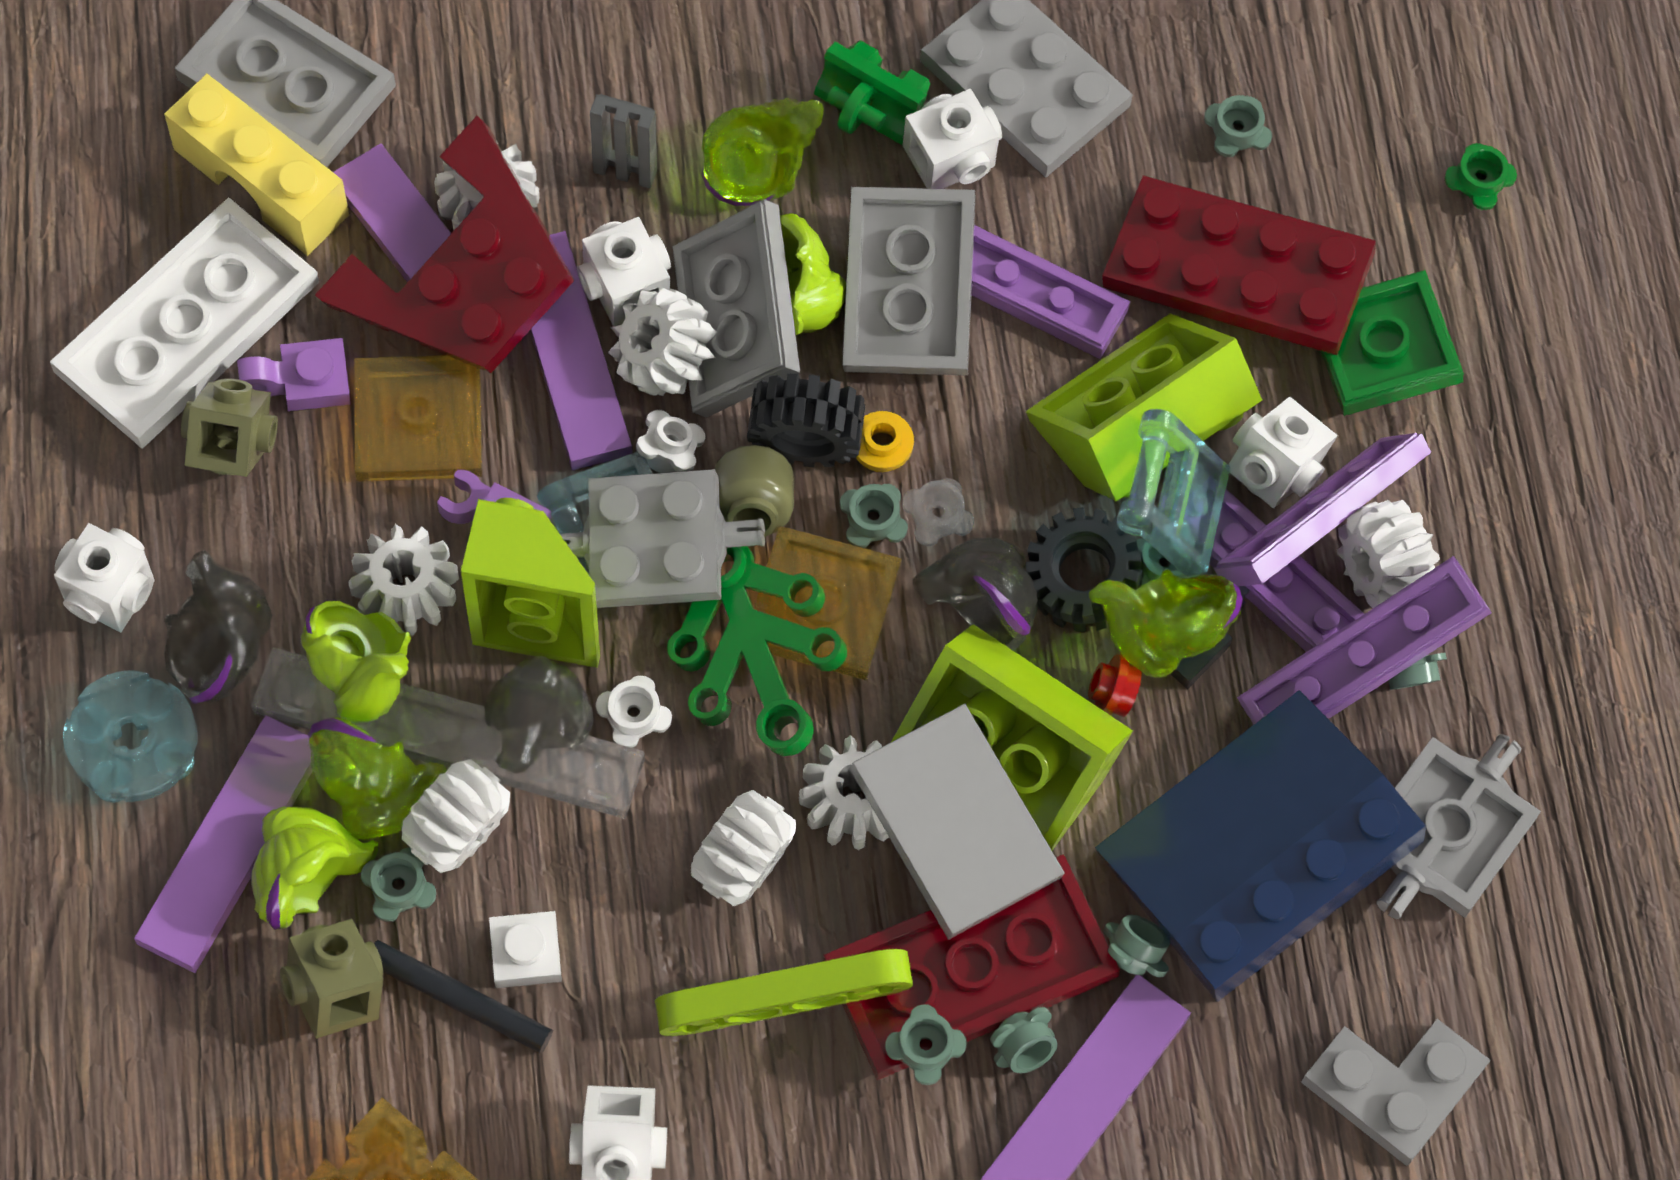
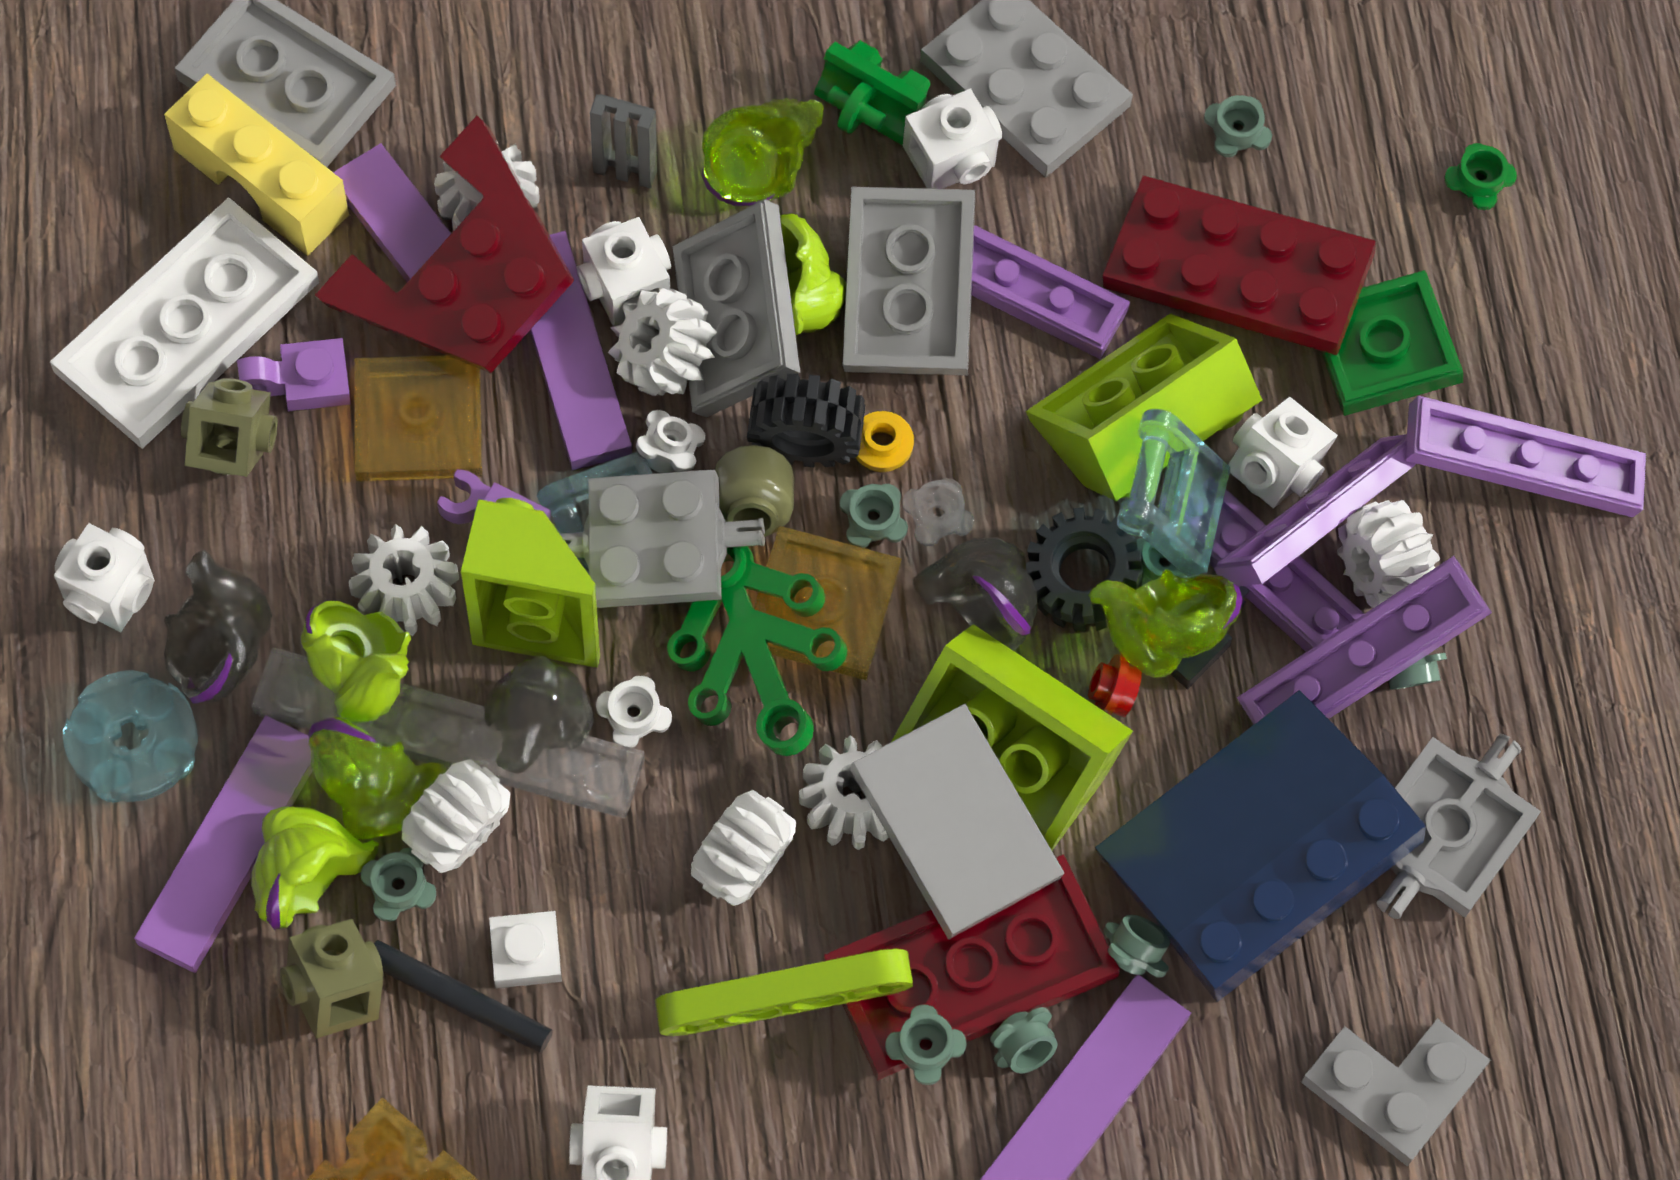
none -> medium lavender tile [1405,396,1646,517]

